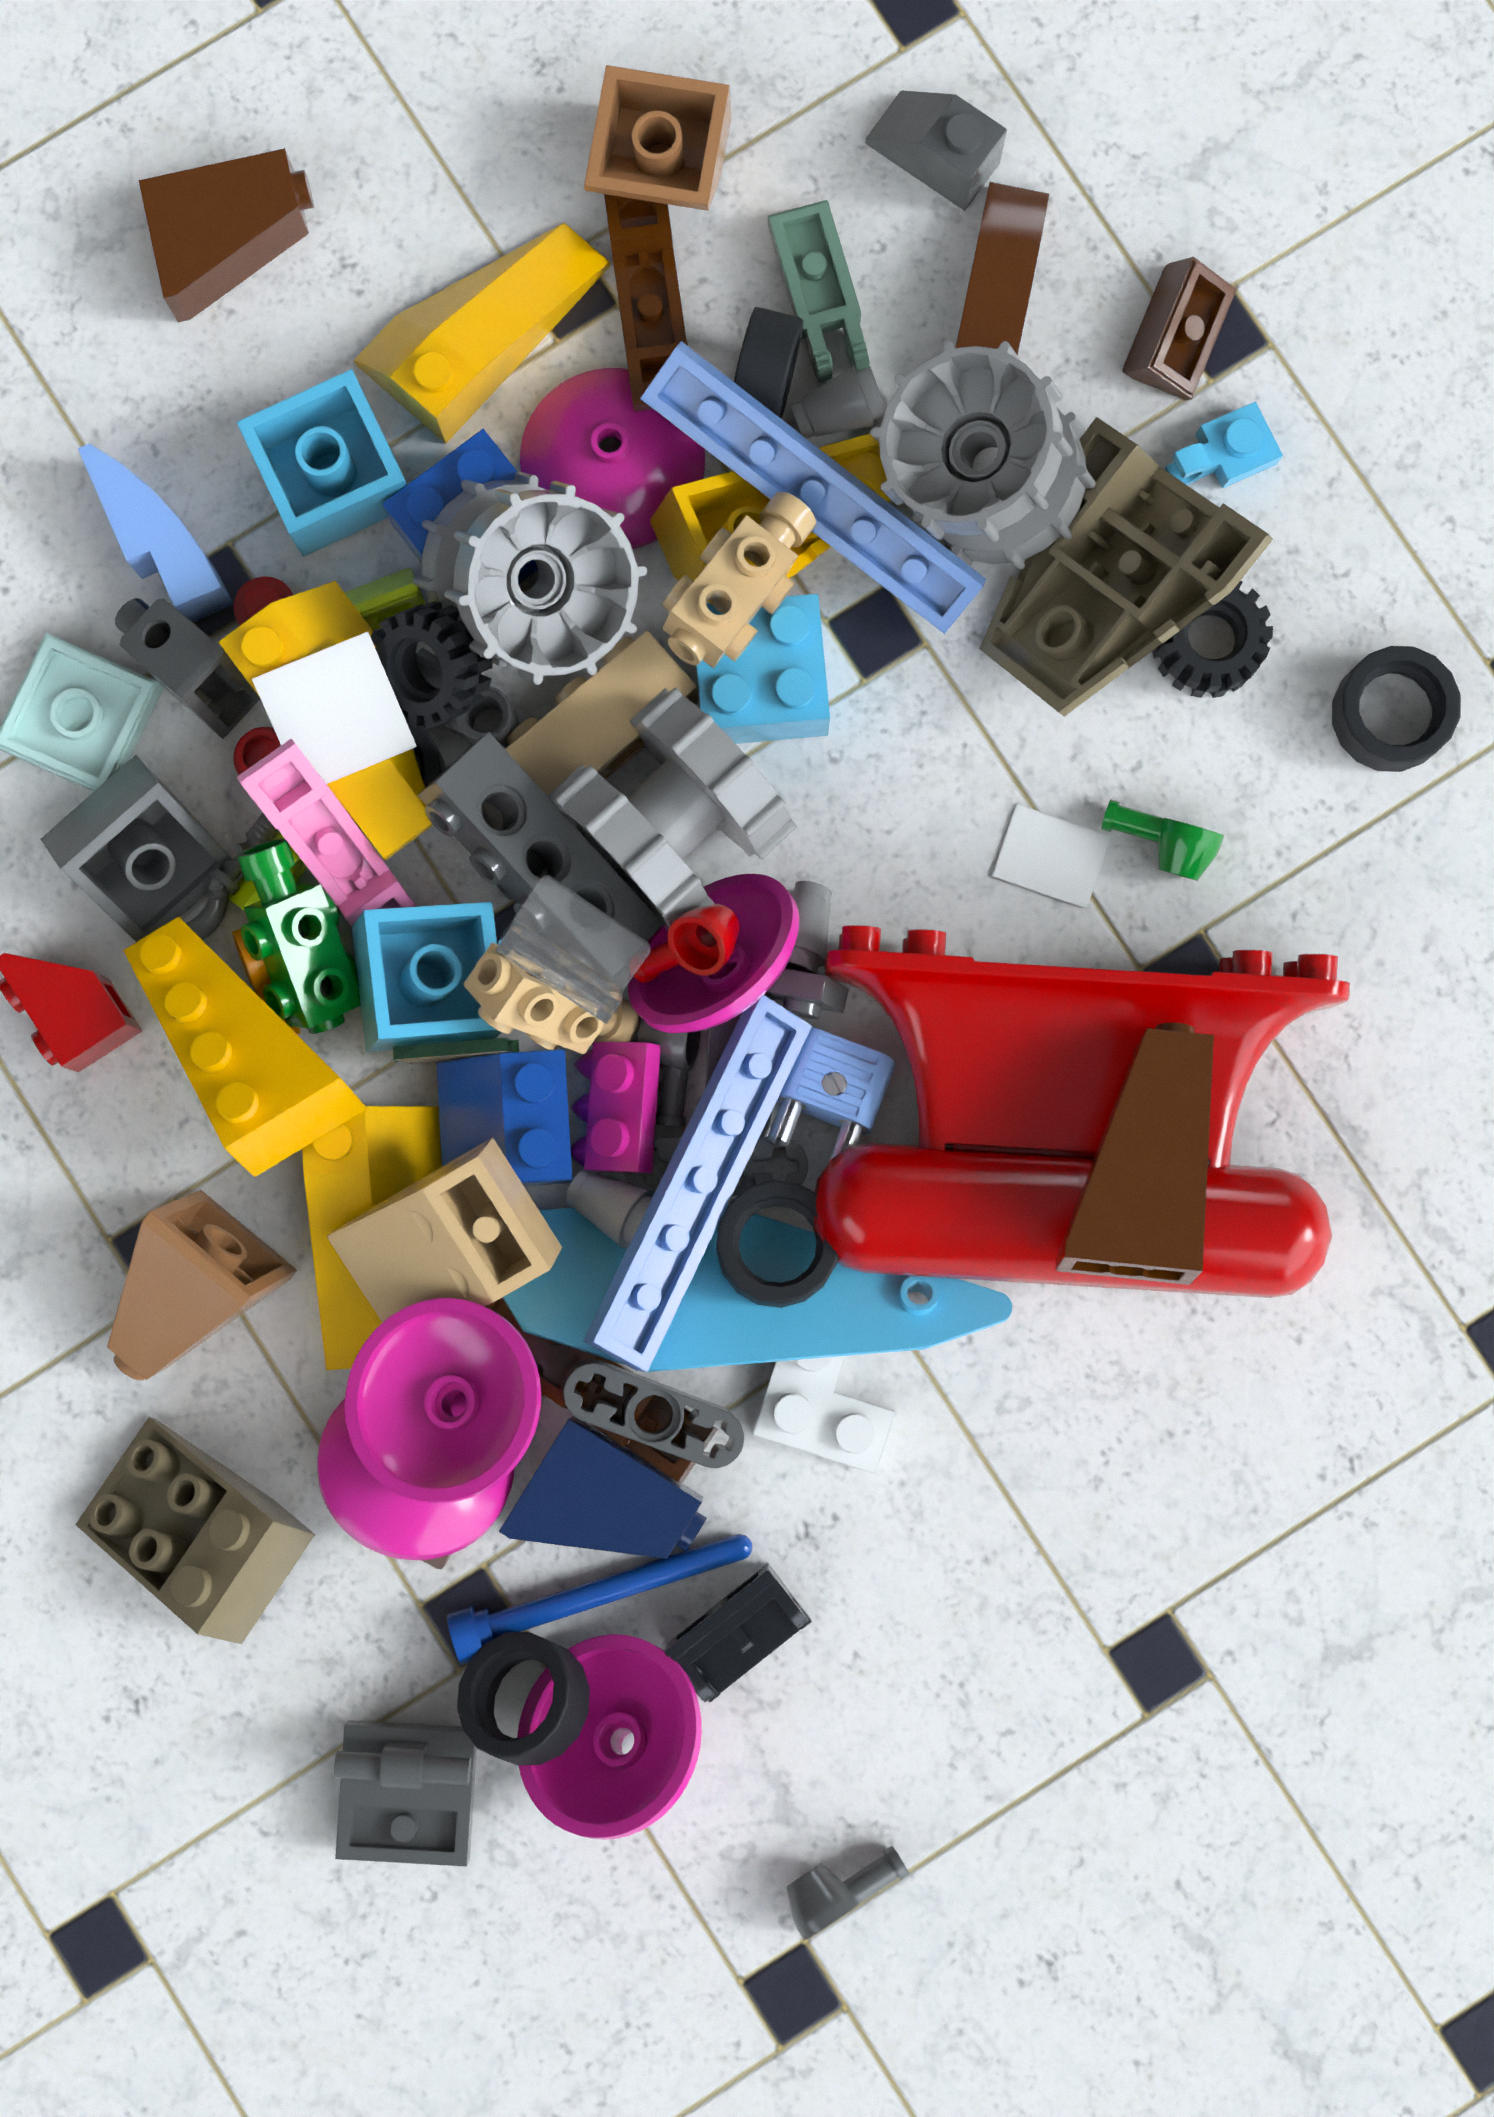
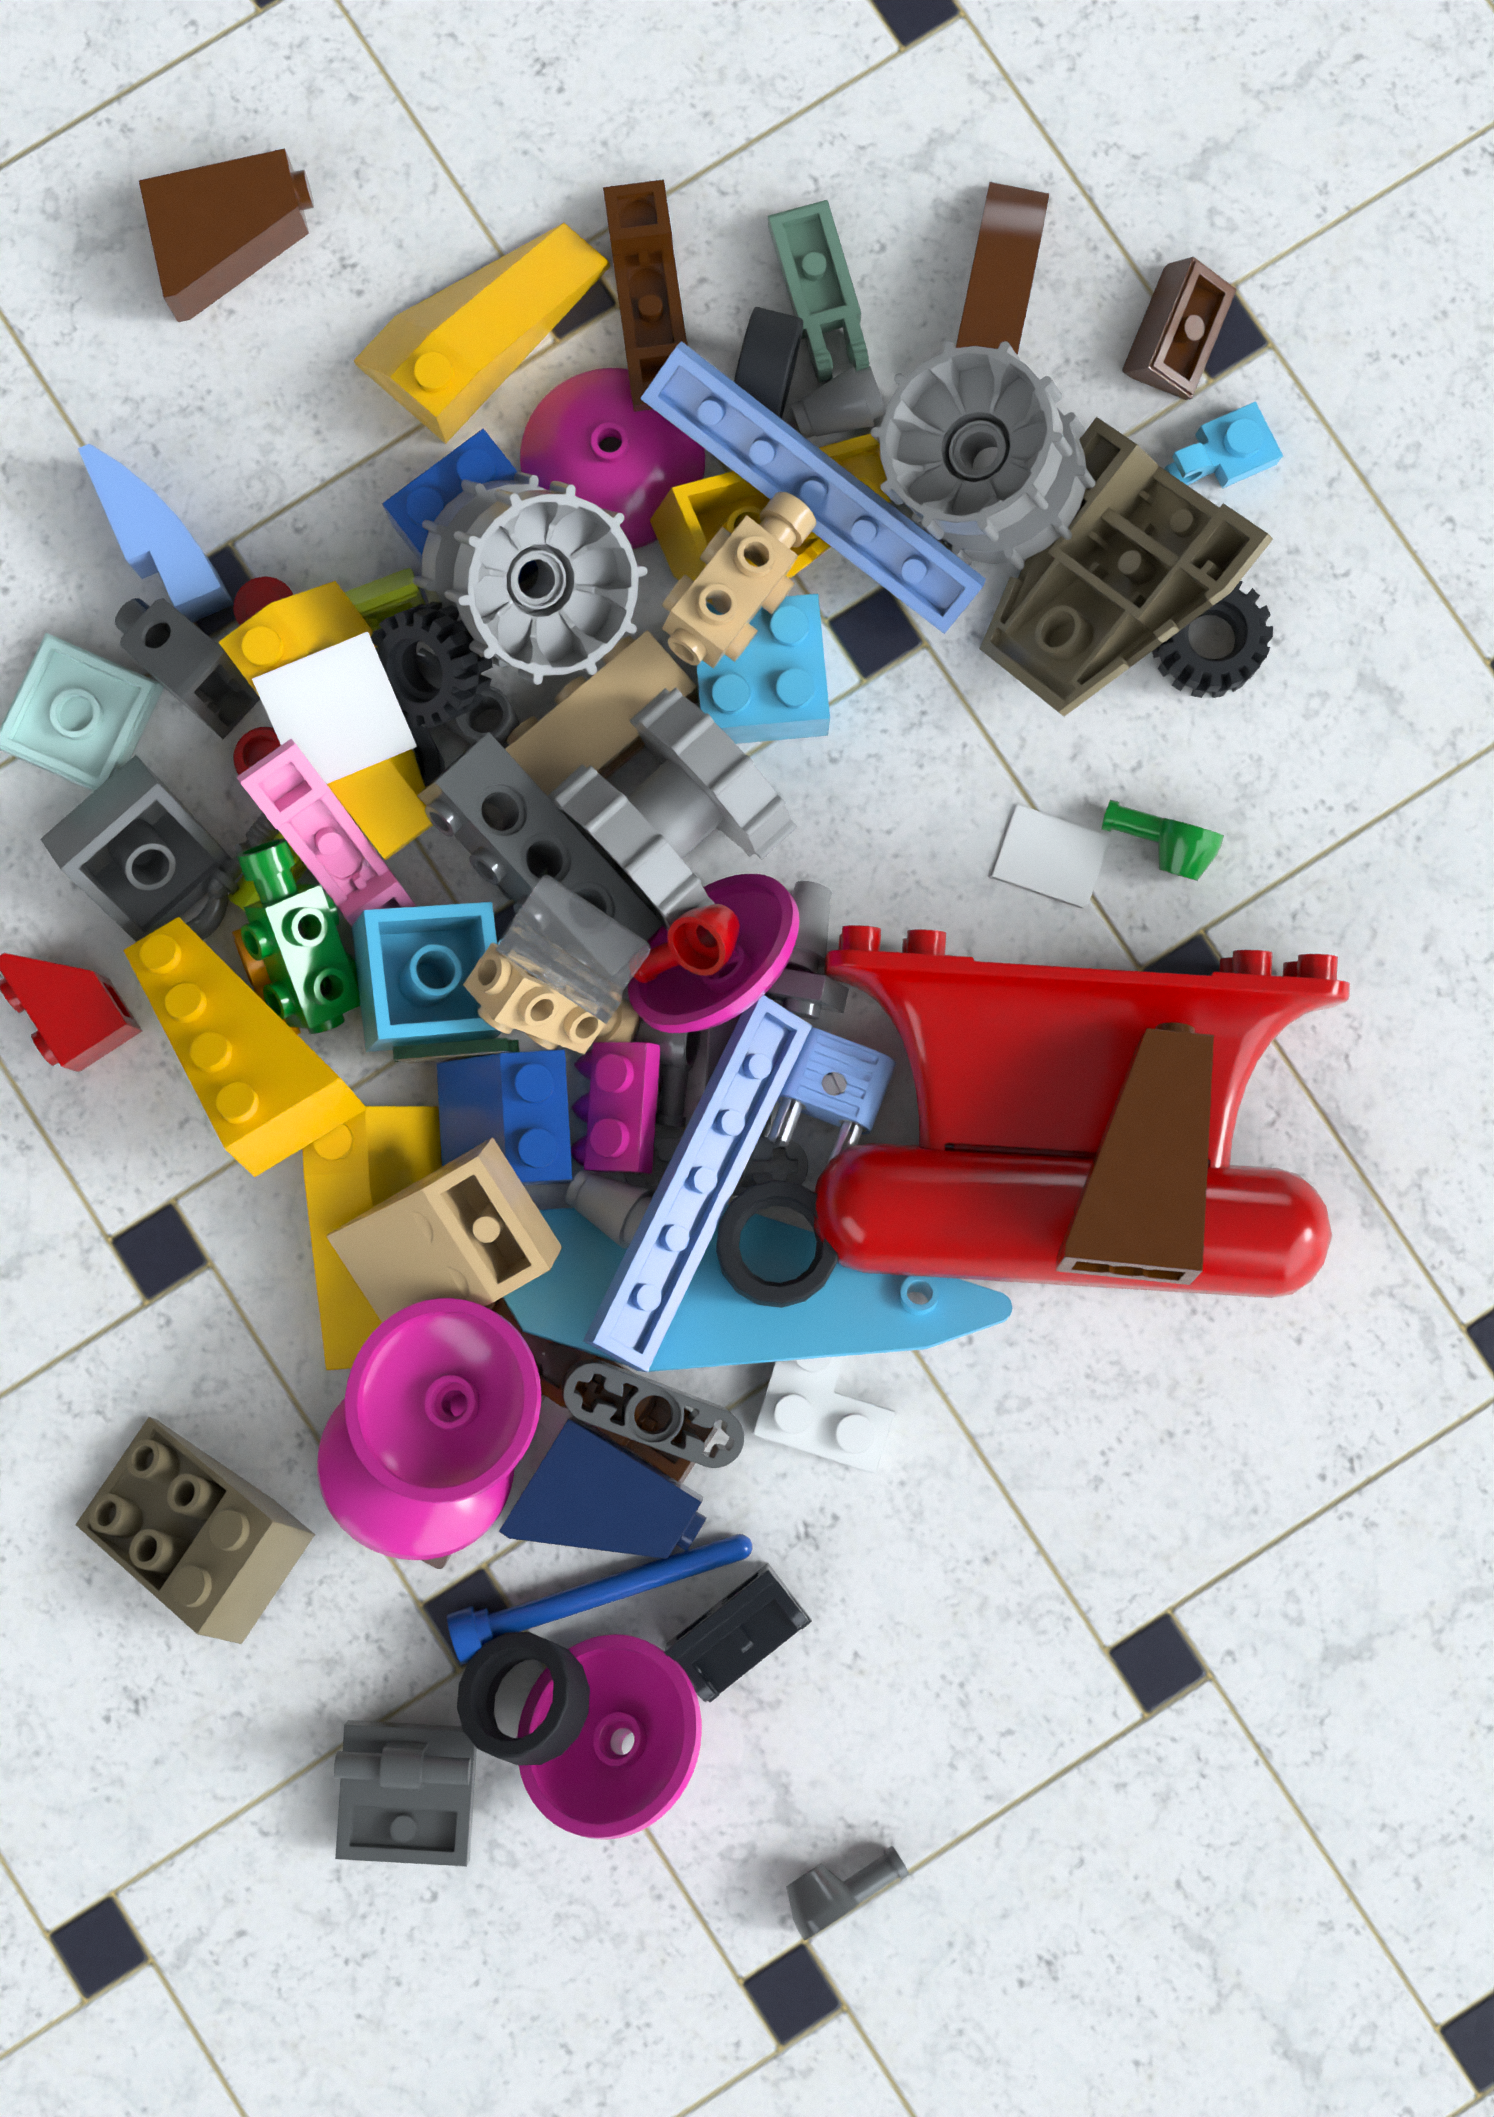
medium nougat slope [107,1190,297,1381] -> none
medium azure brick [237,369,407,557] -> none
medium nougat slope [584,65,731,211] -> none
dark grey slope [865,90,1007,211] -> none
black tyre [1332,646,1461,772] -> none

